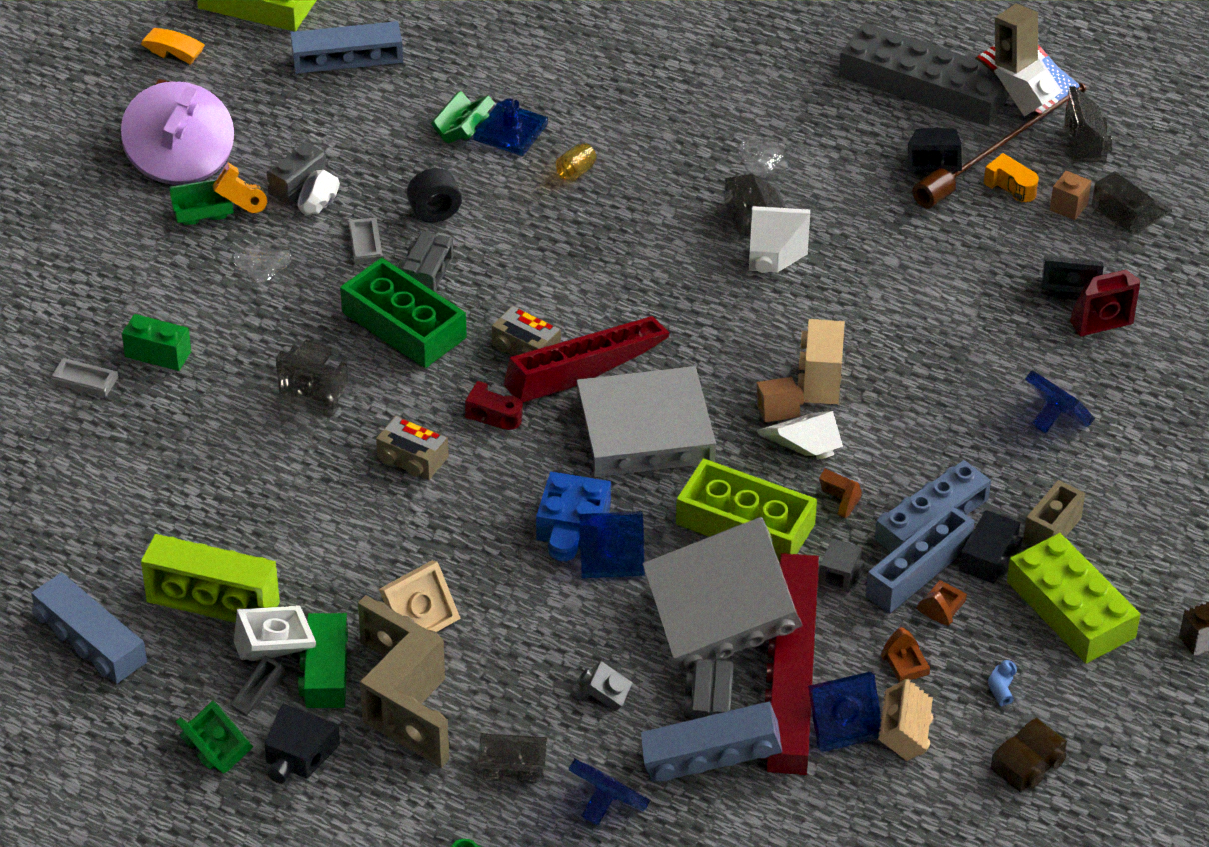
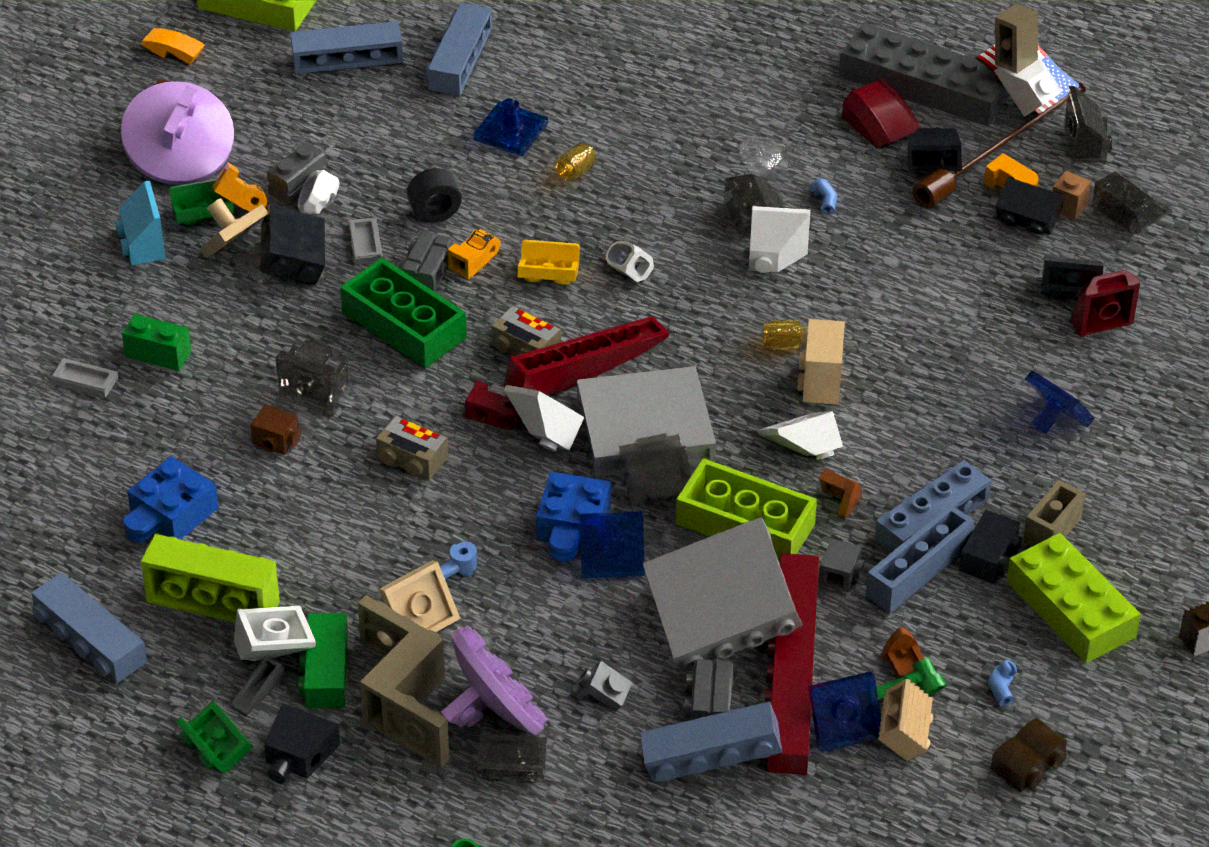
green bracket [431,91,495,143] -> none
clear blue tile [568,758,651,826] -> none
medium nougat brick [756,377,804,422] -> none
dark orange tile [916,580,967,626] -> none
none -> medium azure slope [115,181,165,265]
none -> blue brick [123,456,219,543]
none -> tan tile [199,198,269,258]
none -> reddish brown brick [250,405,301,455]
none -> black brick [260,204,325,284]
none -> sand blue brick [425,3,492,96]
none -> medium blue leg [440,541,477,581]
none -> lavender bracket [441,625,548,735]
none -> light orange leg [448,229,501,280]
none -> white slope [504,385,584,452]
none -> yellow bracket [517,240,580,285]
none -> white rock [606,241,654,282]
none -> clear smoke panel [618,433,692,508]
none -> clear yellow brick [764,320,805,349]
none -> medium blue arm [810,178,838,214]
none -> dark red slope [842,78,921,148]
none -> green brick [858,657,947,709]
none -> black brick [995,177,1063,235]

